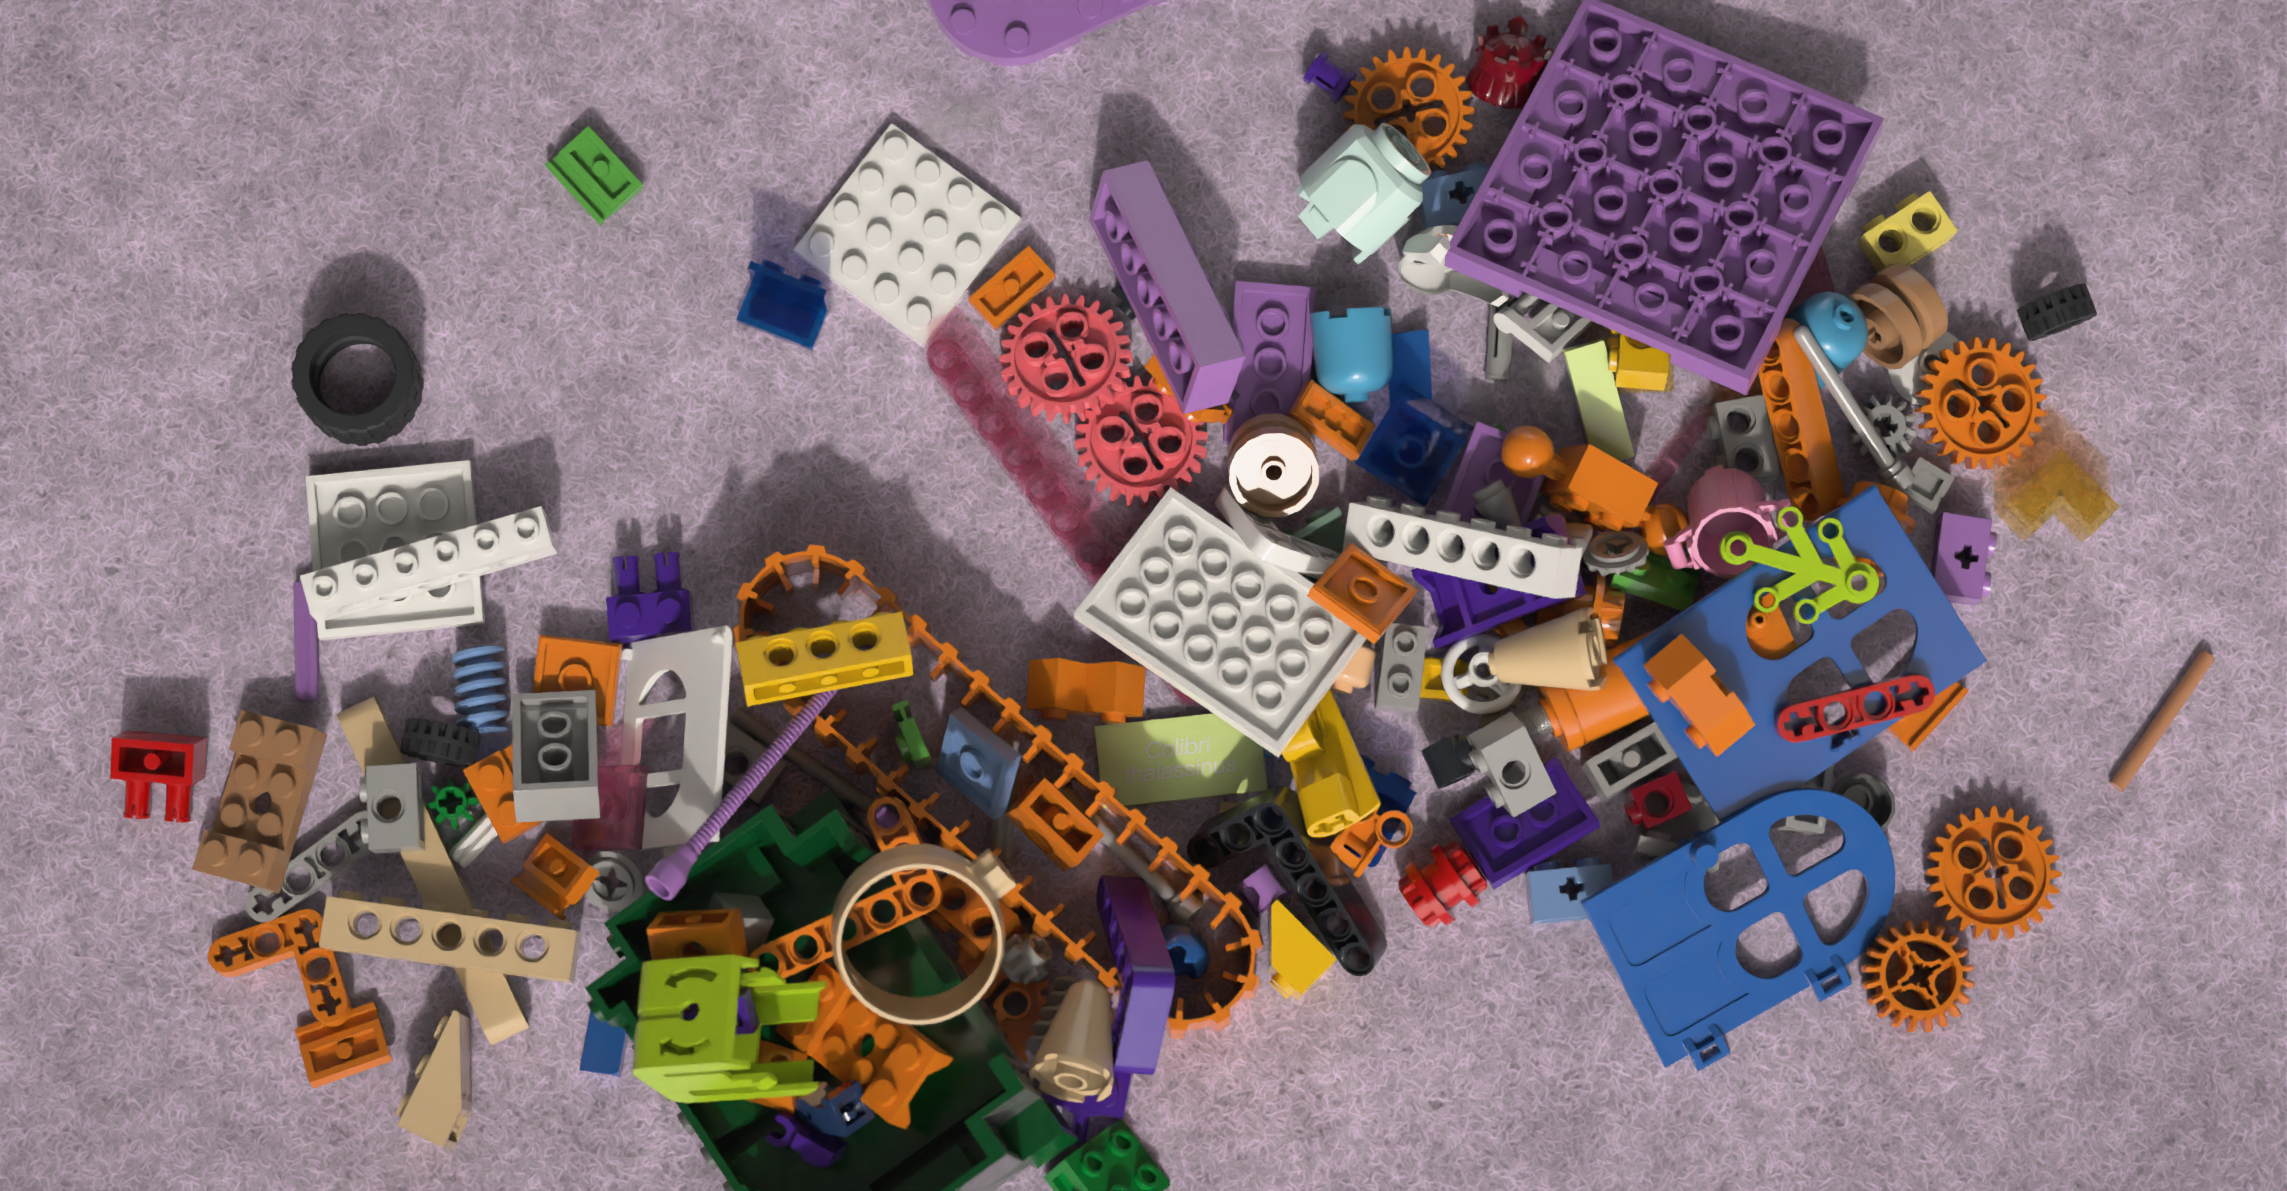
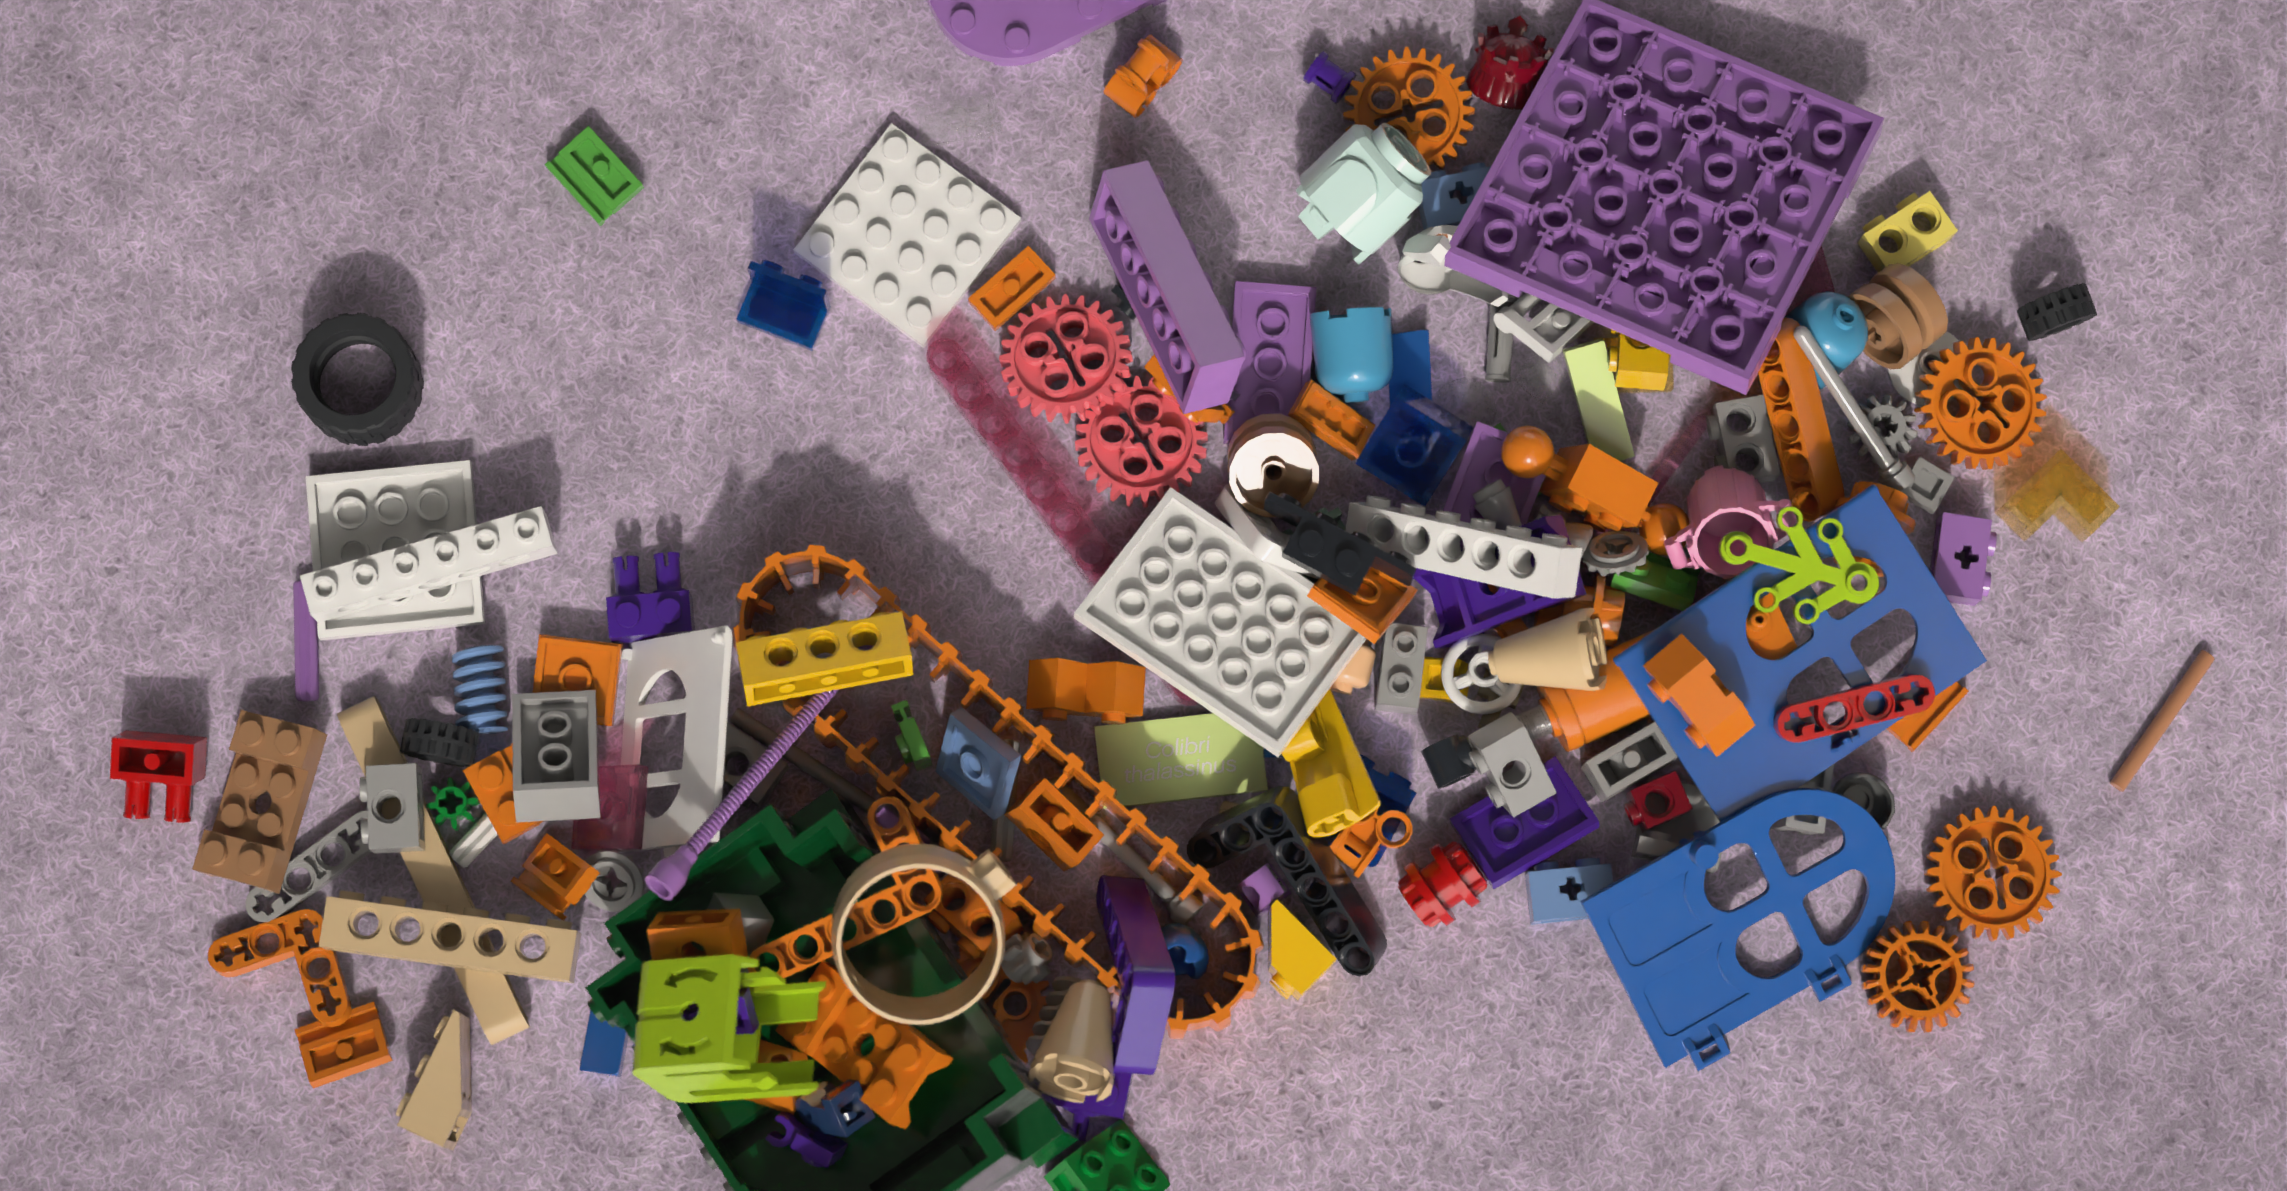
none -> orange piece [1103,34,1183,118]
none -> black bracket [1264,492,1416,596]

